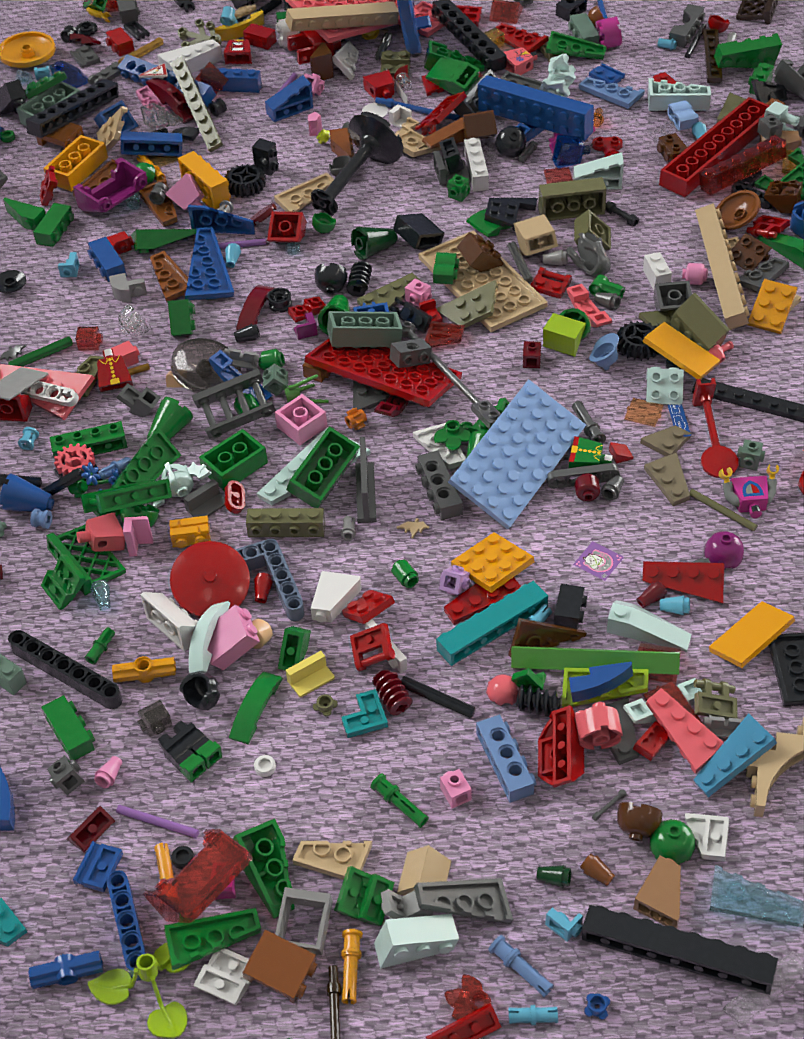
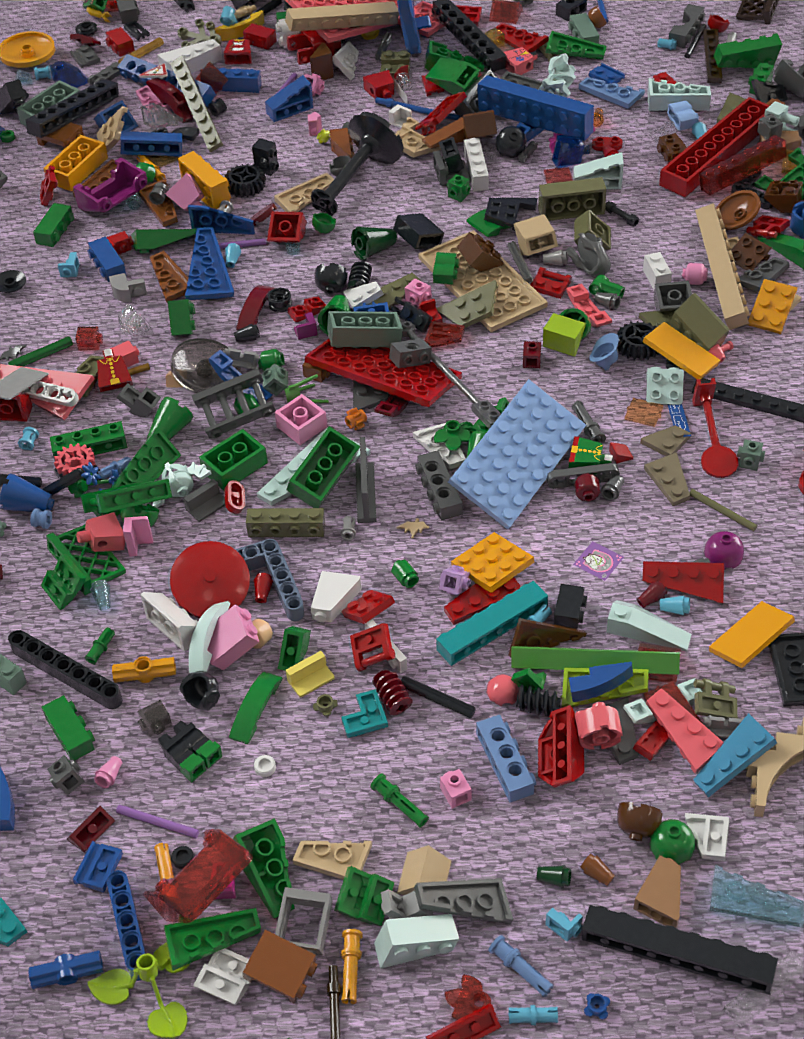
green slope [3,198,46,231] -> none
green plate [26,71,67,99] -> none
black wheel [60,25,78,43] -> none
light orange brick [169,515,211,548] -> none
white sticker [362,103,388,117] -> none
dark grey hinge [592,789,627,821] -> none
dark pink brick [595,16,622,49] -> none
torso [719,464,779,518] -> none
none -> white wing [343,281,384,308]

